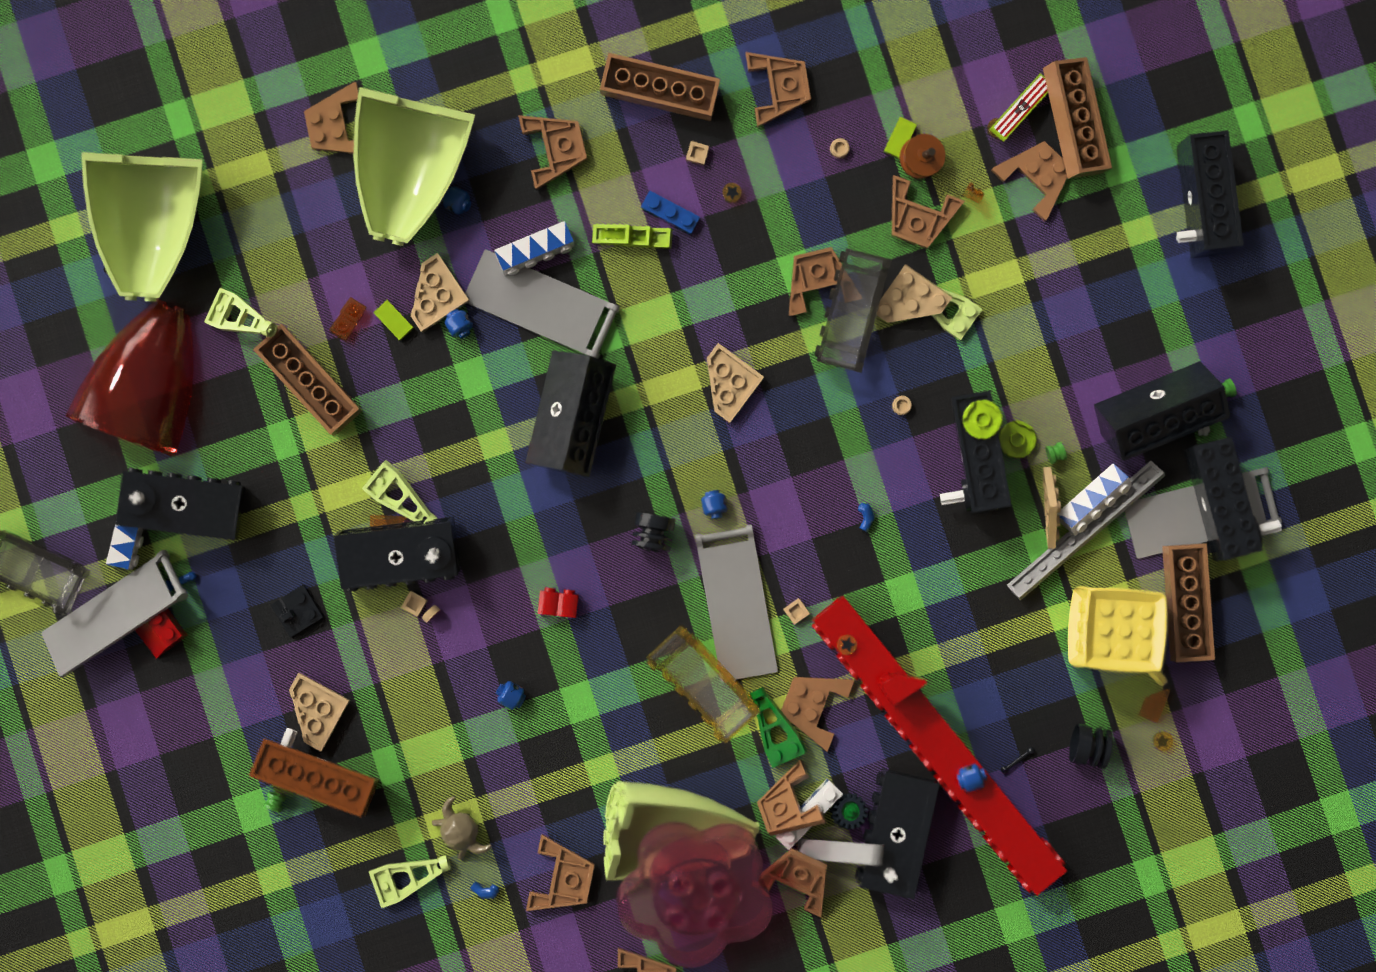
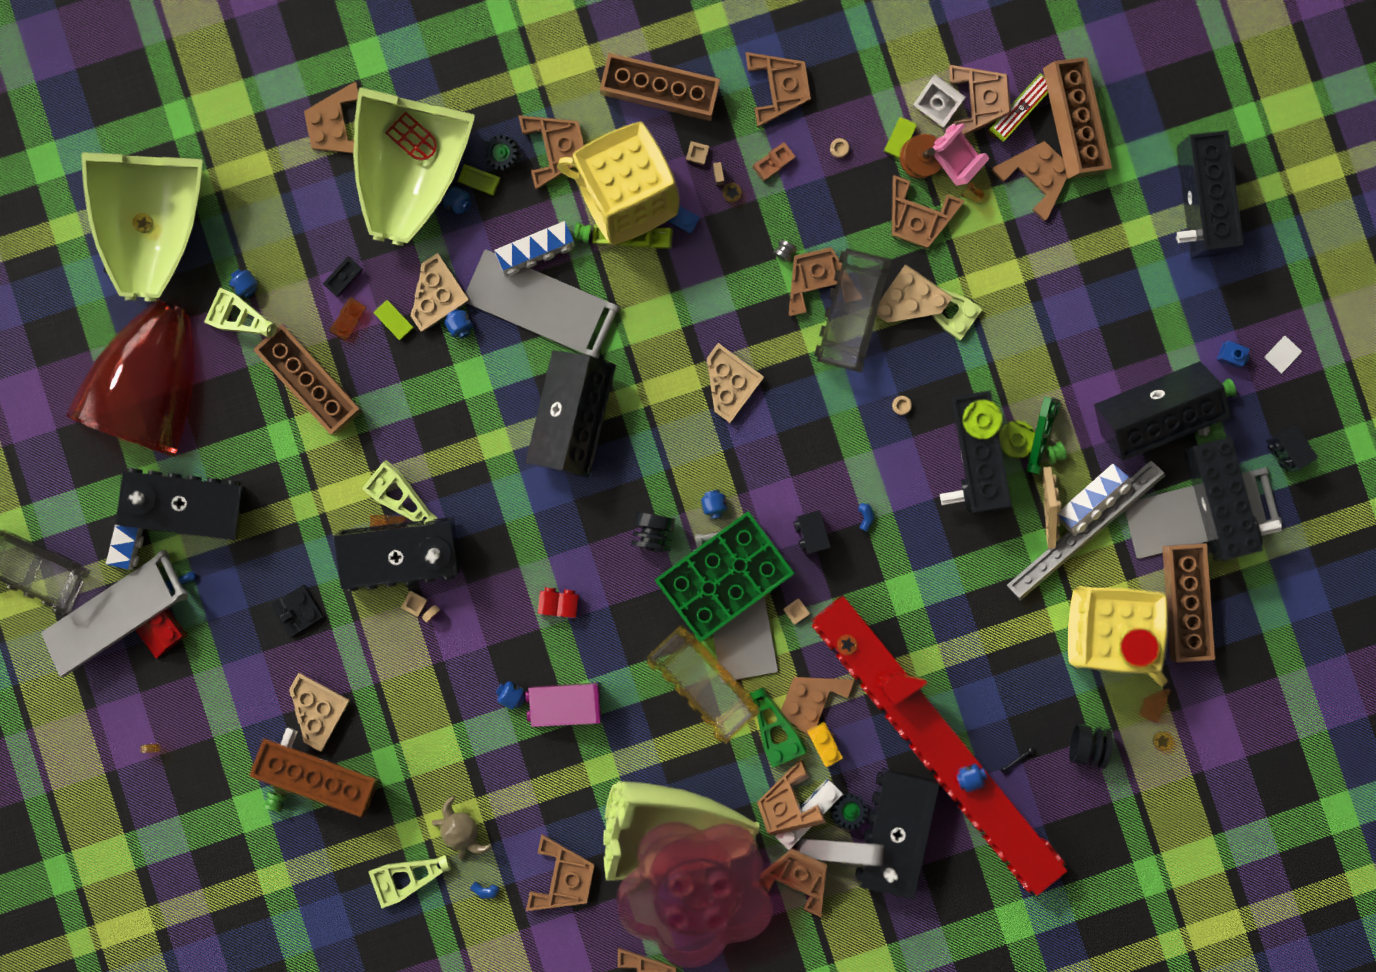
none -> clear yellow tile [132,213,153,233]
none -> clear yellow tile [140,743,160,753]
none -> blue head [229,269,258,298]
none -> black plate [323,256,363,298]
none -> red window [385,112,437,161]
none -> lime tile [457,164,500,196]
none -> black wheel [484,135,521,170]
none -> magenta slope [525,682,601,727]
none -> light yellow piece [557,122,680,245]
none -> bright green wheel [573,222,592,244]
none -> green brick [655,511,795,643]
none -> tan tile [713,162,724,186]
none -> nougat slope [752,142,796,182]
none -> flat silver wheel [773,240,797,263]
none -> black brick [793,510,830,554]
none -> yellow brick [807,722,843,767]
none -> white brick [913,74,966,128]
none -> bright pink panel [933,123,990,186]
none -> medium nougat wing [949,65,1011,136]
none -> green plate [1026,396,1061,475]
none -> red tile [1119,628,1160,668]
none -> blue brick [1216,340,1250,369]
none -> white sticker [1264,336,1302,374]
none -> black brick [1266,425,1318,472]

